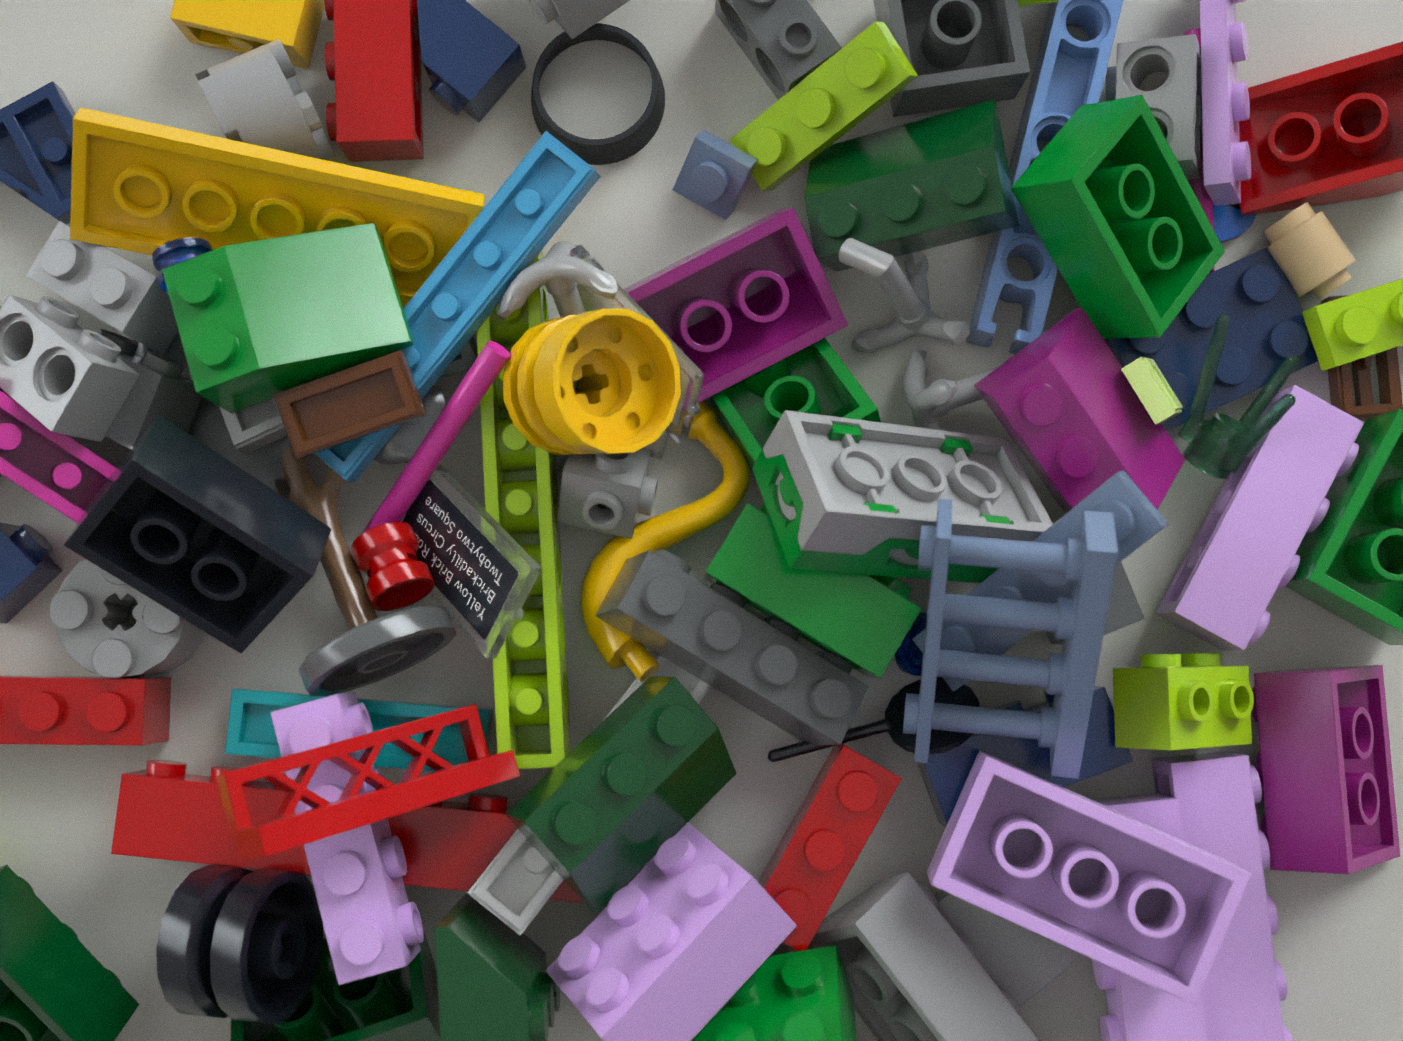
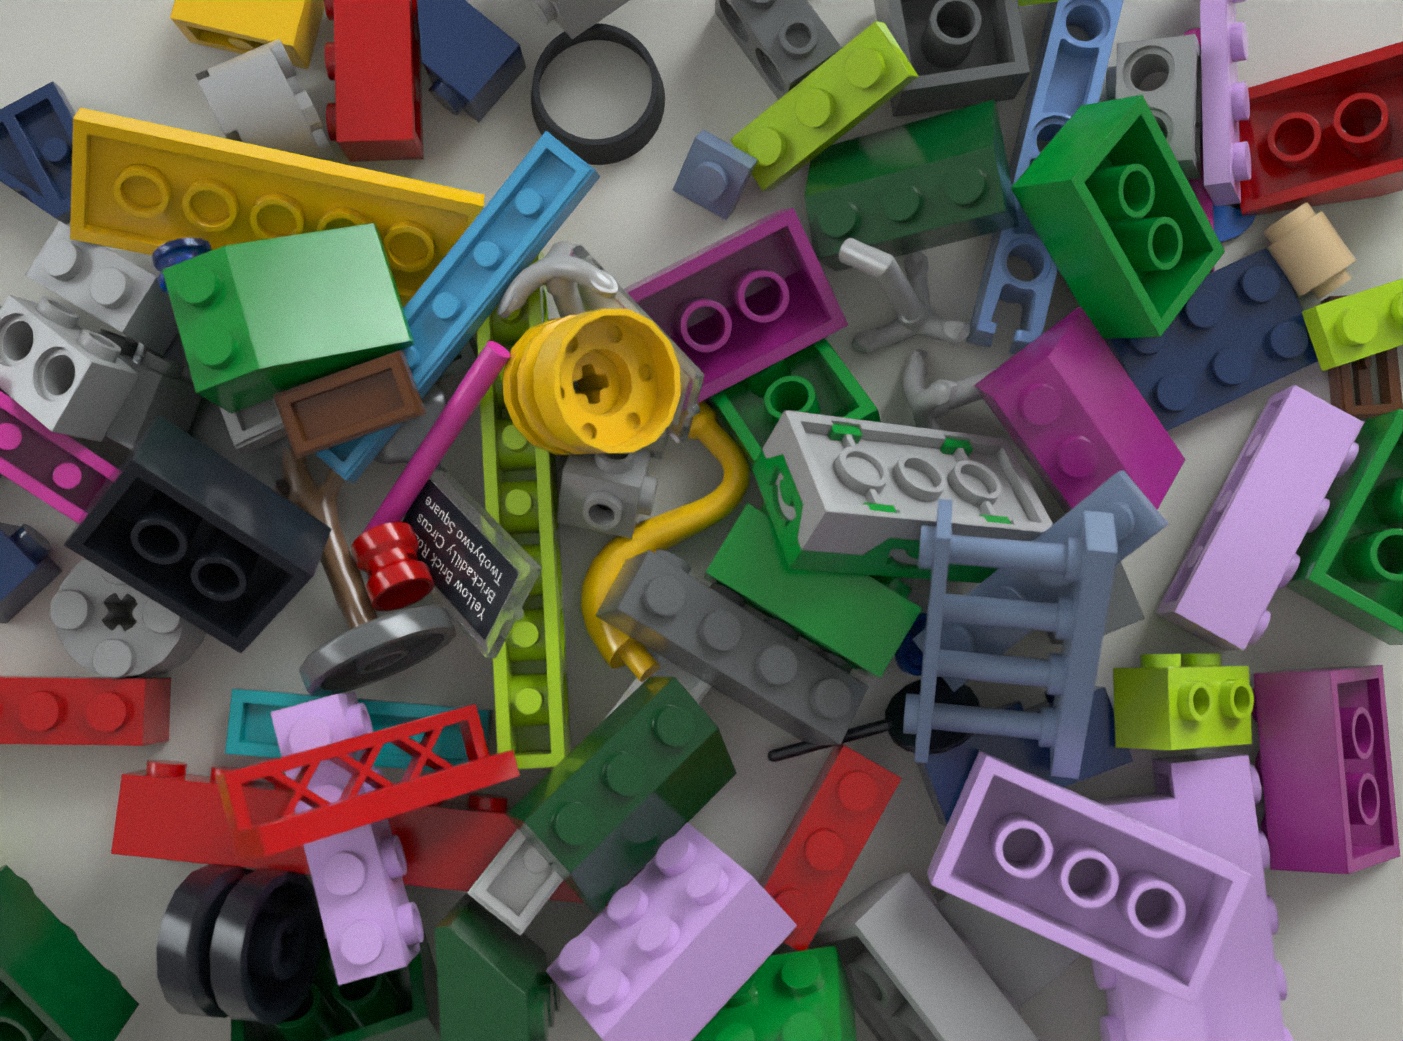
yellowish green tile [1121,357,1183,425] -> none
clear green plant [1178,315,1299,479] -> none

